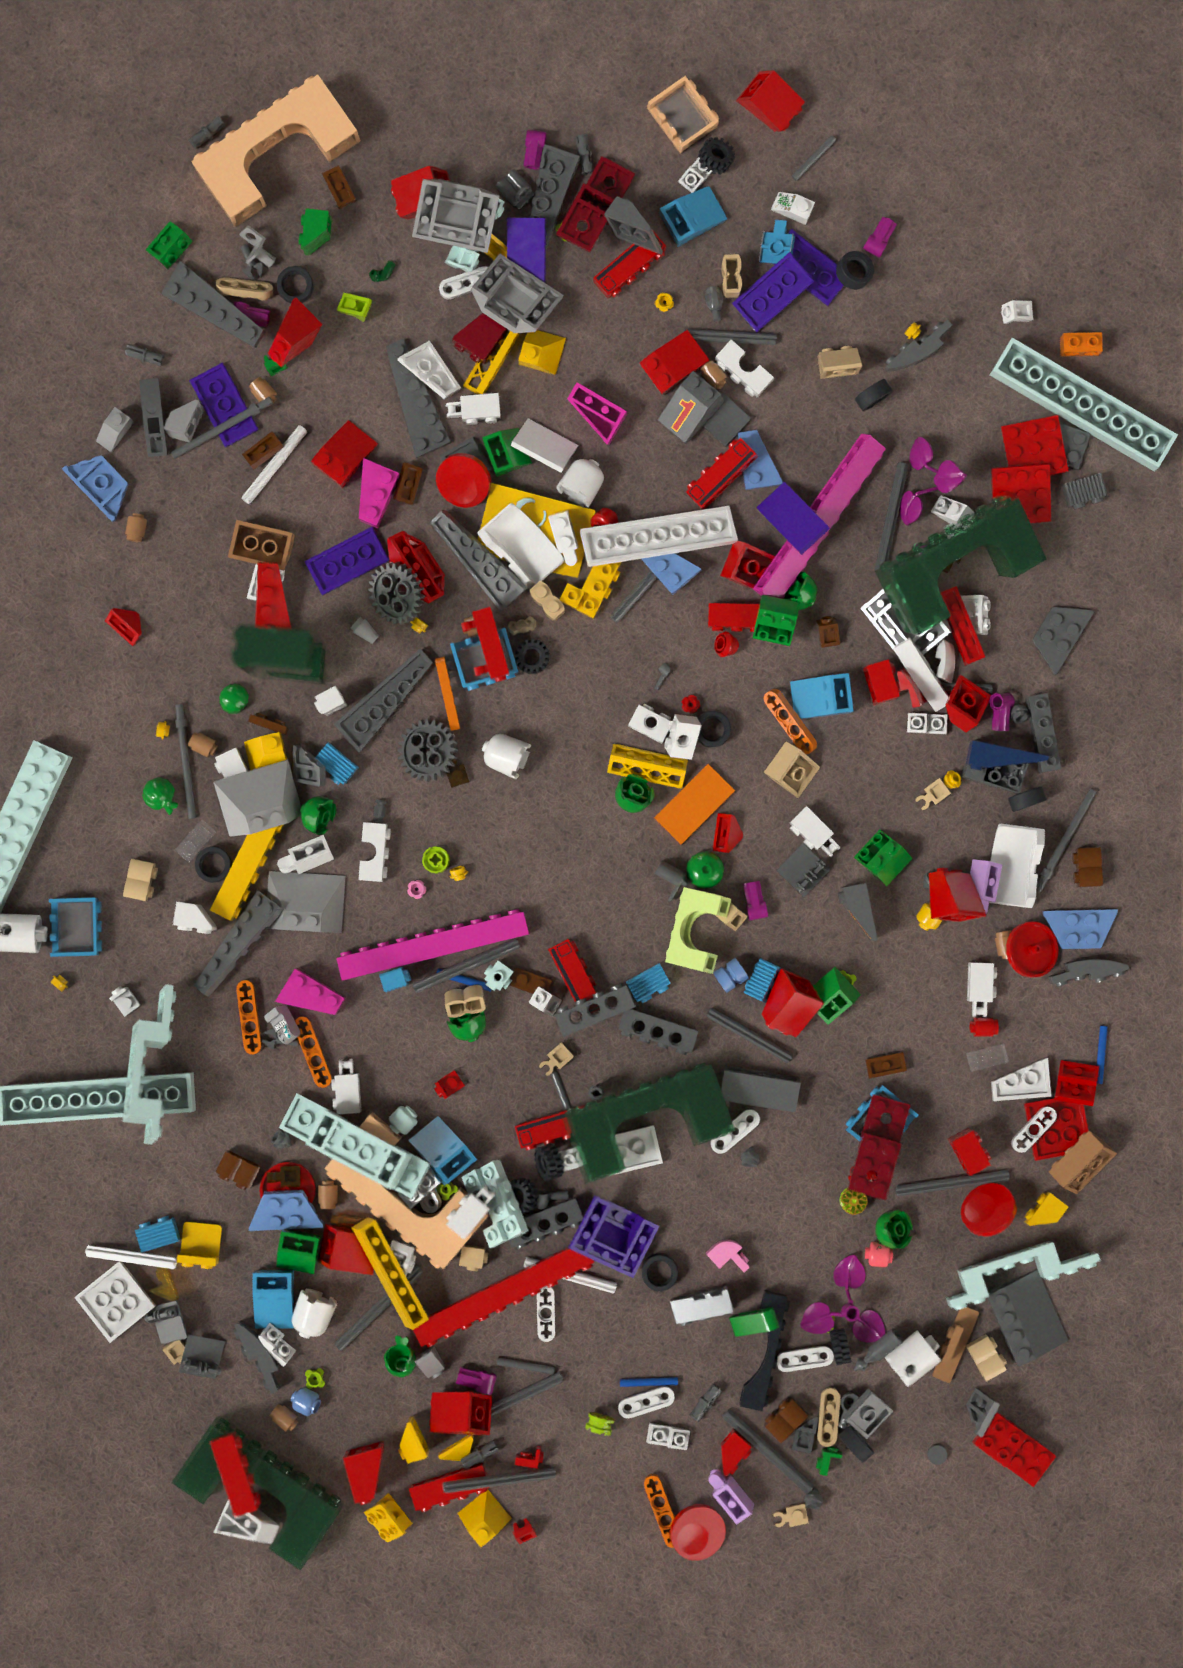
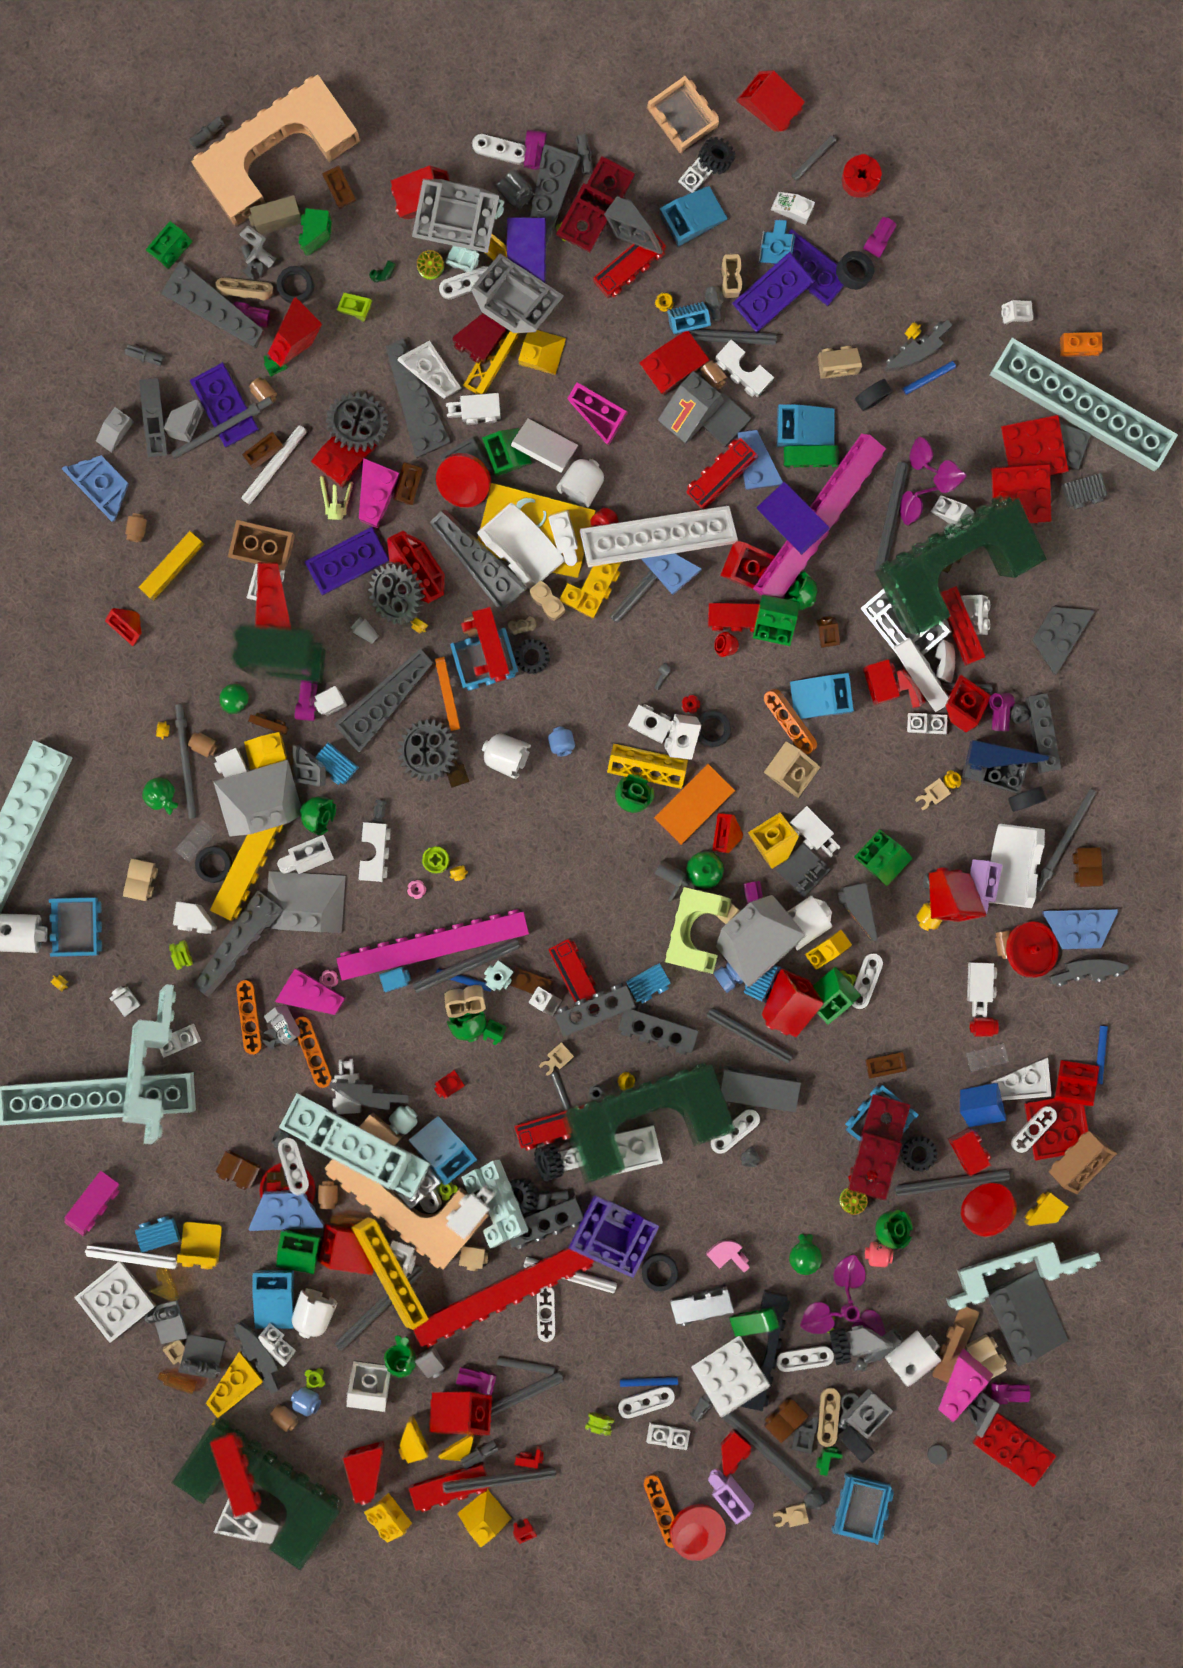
none -> dark pink wedge [65,1171,120,1236]
none -> yellow fence [138,531,205,601]
none -> clear orange cylinder [158,1371,197,1395]
none -> white slope [160,1024,201,1058]
none -> lime wheel [169,940,193,970]
none -> yellow wing [206,1351,263,1418]
none -> dark tan brick [248,195,301,235]
none -> white plate [278,1138,309,1195]
none -> magenta piece [295,682,318,721]
none -> bright pink plate [319,970,338,989]
none -> yellowish green plant [320,476,353,520]
none -> dark grey gear [326,392,388,452]
none -> dark grey slope [330,1079,408,1110]
none -> white slope [347,1361,391,1412]
none -> wheel [417,250,444,280]
none -> white plate [472,134,526,164]
none -> green tile [483,1019,507,1045]
none -> medium blue head [548,727,575,757]
none -> yellow plate [617,1072,635,1090]
none -> dark azure brick [667,302,711,334]
none -> white plate [691,1336,770,1417]
none -> light grey slope [716,895,806,987]
none -> yellow slope [748,813,799,869]
none -> dark azure slope [777,404,835,447]
none -> green beam [784,445,839,468]
none -> white cylinder [787,896,832,951]
none -> green hat [789,1234,822,1275]
none -> yellow slope [805,930,852,970]
none -> window [831,1473,894,1544]
none -> red brick [842,154,882,198]
none -> light grey slope [846,1326,893,1356]
none -> white plate [852,954,883,1009]
none -> black tyre [901,1136,938,1172]
none -> blue bar [902,361,956,395]
none -> dark pink wedge [938,1348,994,1422]
none -> blue slope [960,1082,1007,1128]
none -> magenta piece [991,1382,1030,1404]

